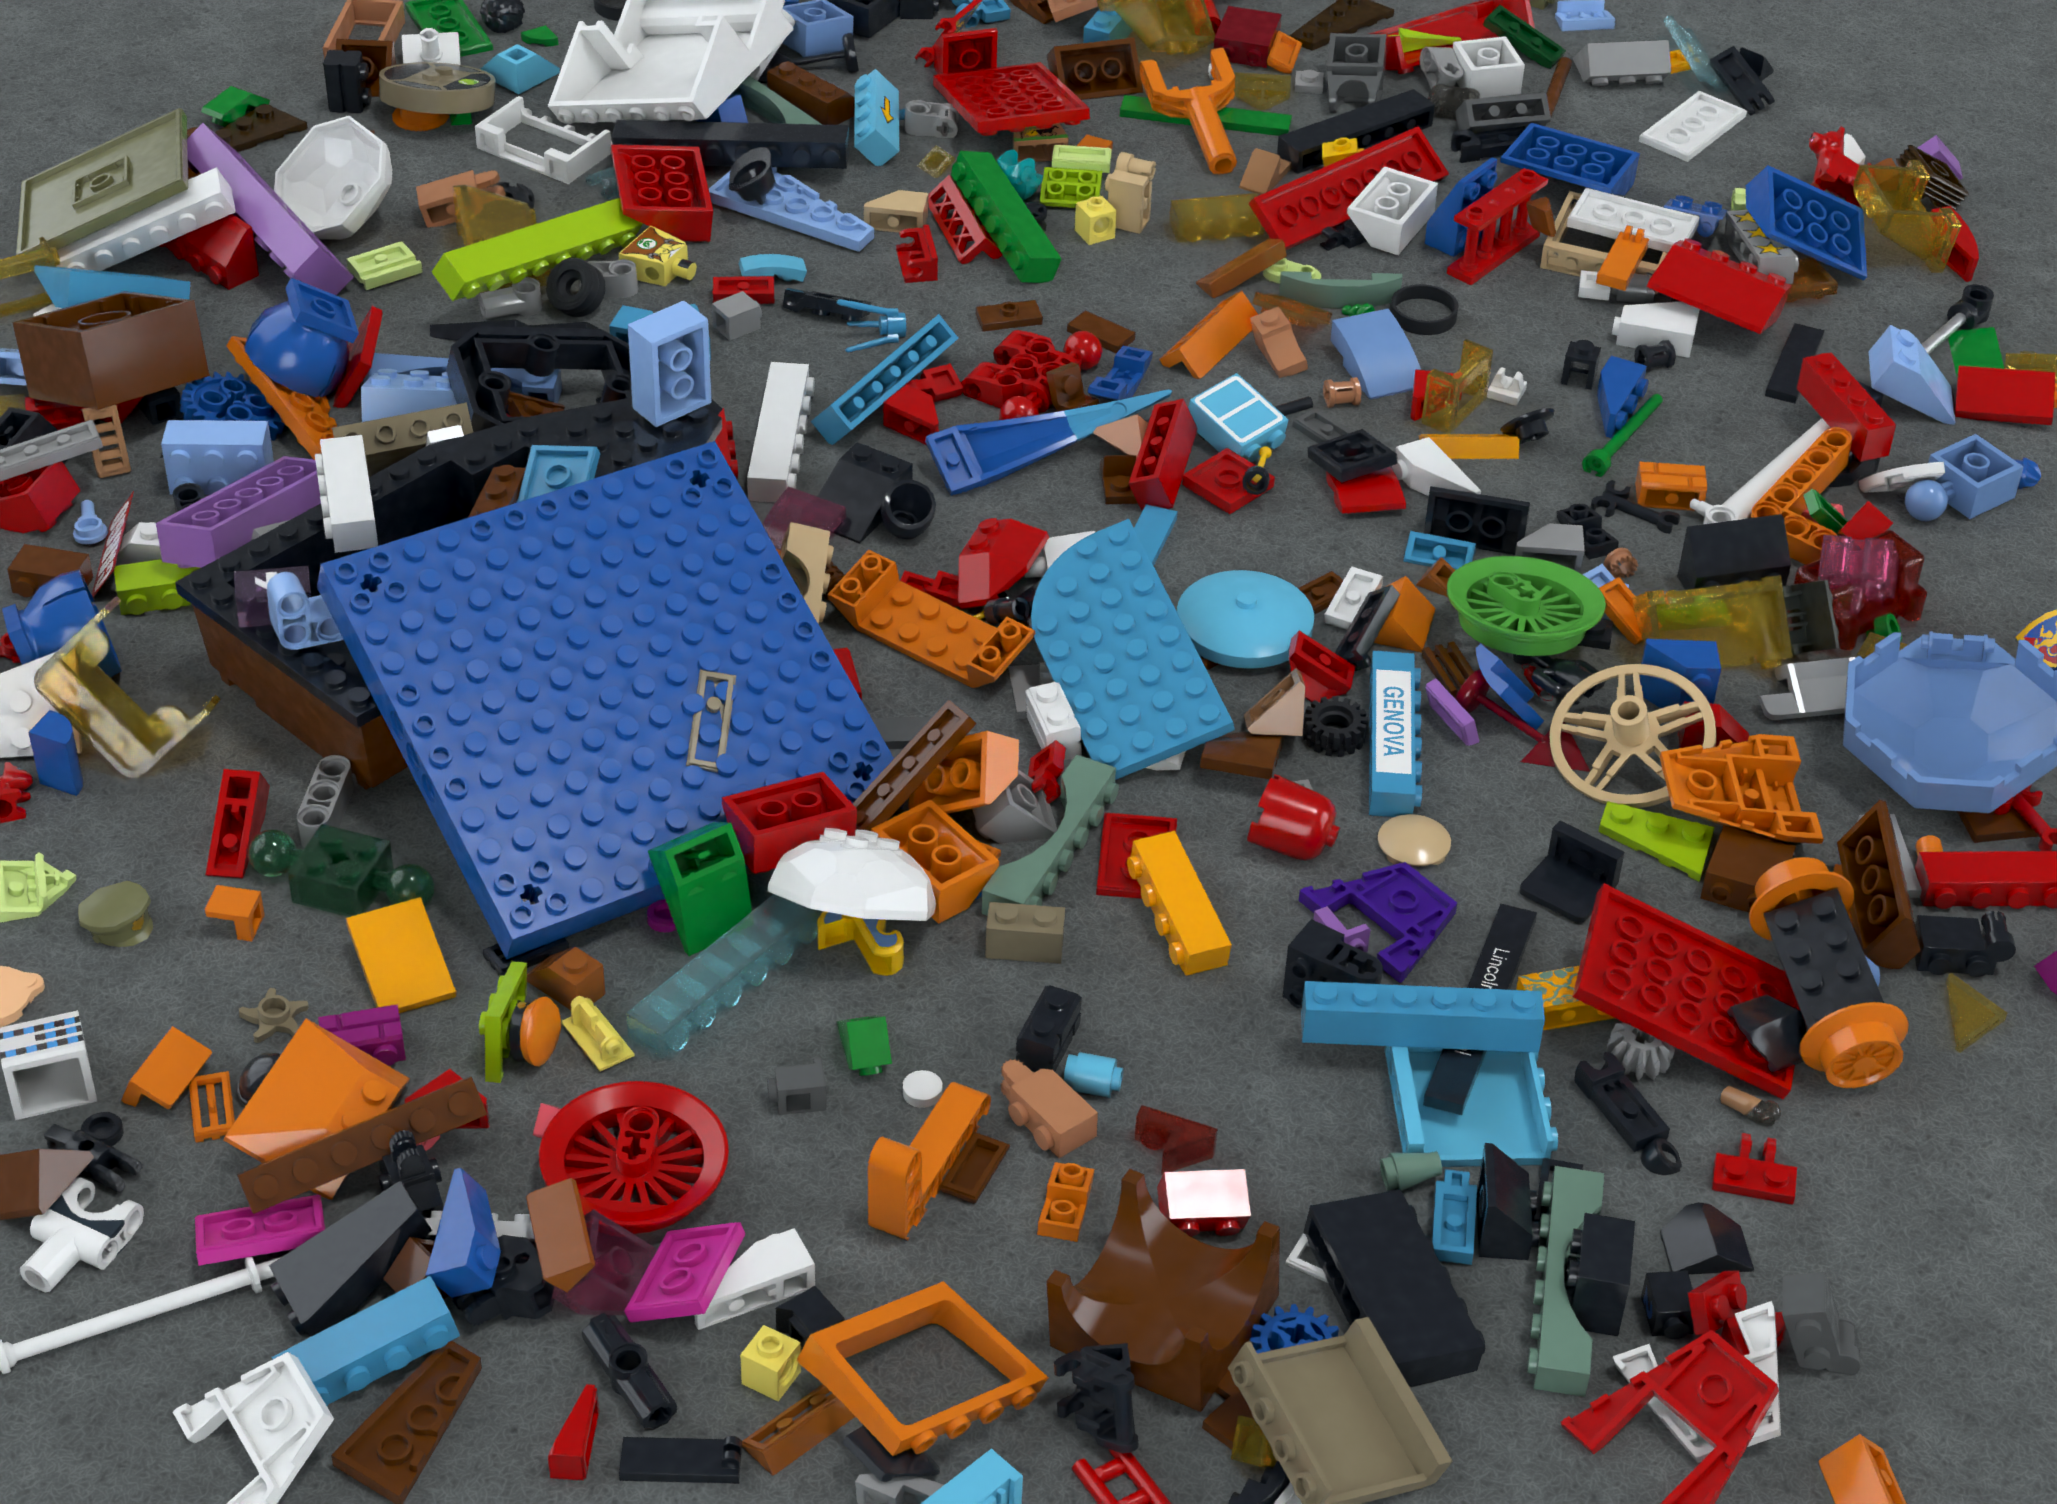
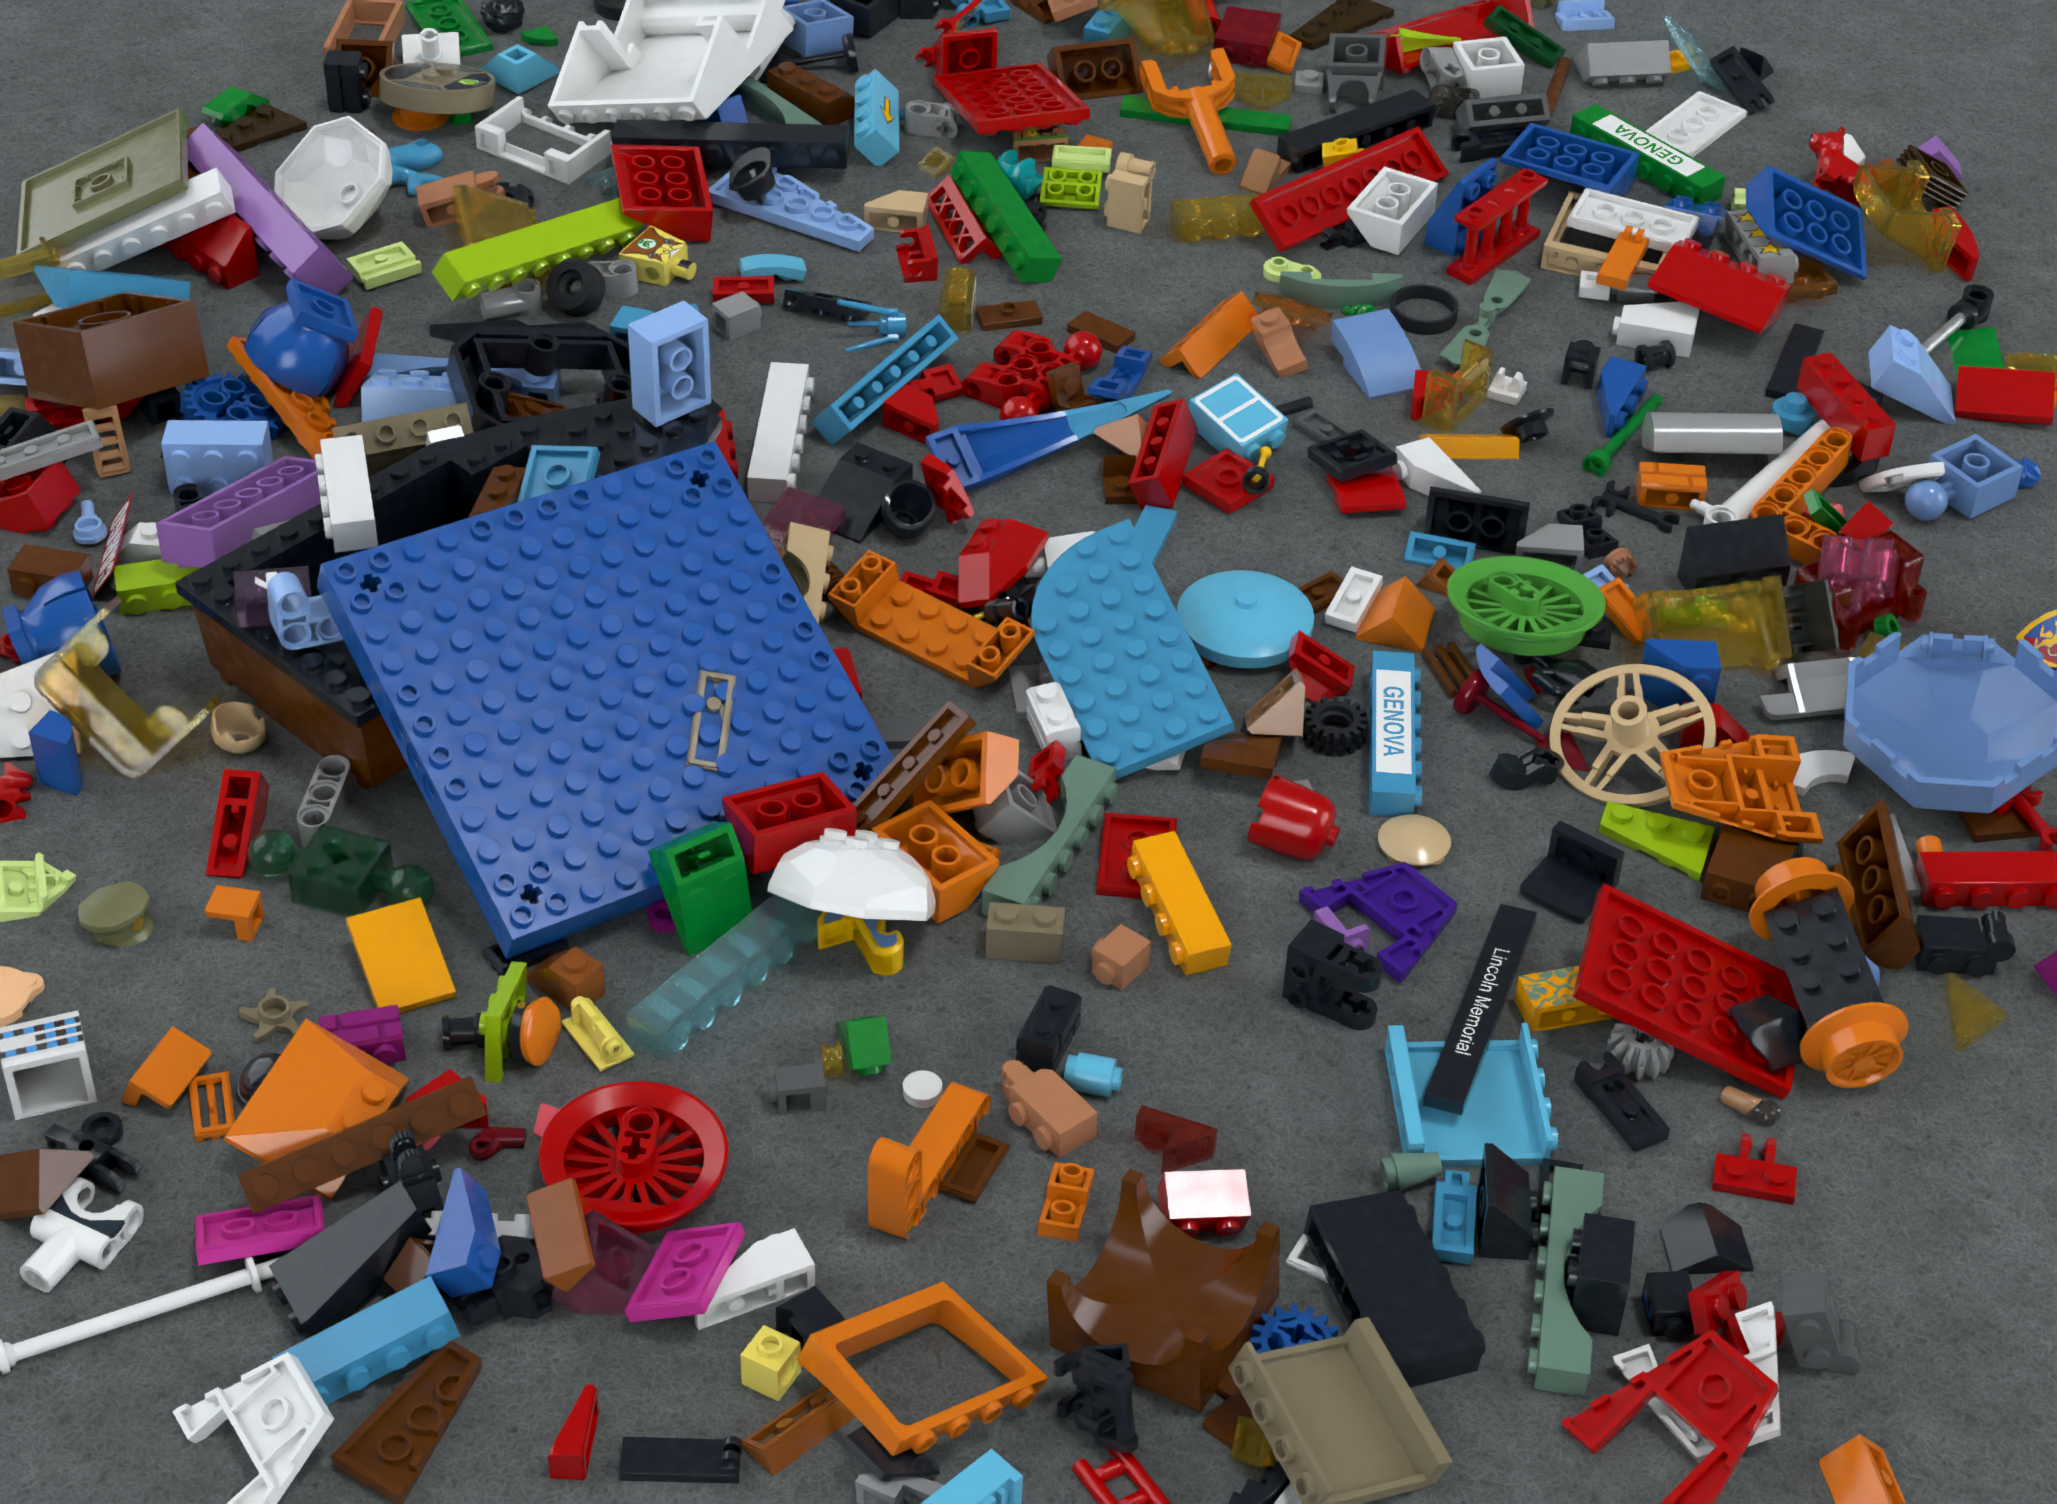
black piece [582,1313,677,1429] -> none
light yellow brick [1075,196,1116,245] -> none
dark orange slope [1196,238,1287,298] -> none
dark azure brick [1301,981,1545,1053] -> none
nougat bush [1323,377,1361,408] -> none
black hinge [1335,585,1400,671] -> none
medium lavender tile [1425,678,1479,746] -> none
dark orange slope [1526,197,1556,237] -> none
black piece [1641,1137,1682,1175] -> none
none -> tan hair [210,701,266,754]
none -> dark azure piece [388,138,444,195]
none -> black bush [442,1012,485,1050]
none -> dark red arm [469,1127,527,1161]
none -> clear yellow bush [820,1041,843,1078]
none -> red slope [921,453,974,524]
none -> clear yellow brick [941,267,976,333]
none -> nougat brick [1091,924,1151,991]
none -> sand green piece [1439,269,1532,369]
none -> black piece [1489,746,1565,790]
none -> green brick [1570,104,1726,205]
none -> light grey brick [1641,412,1783,454]
none -> dark azure piece [1771,392,1815,437]
none -> white tile [1793,750,1855,796]

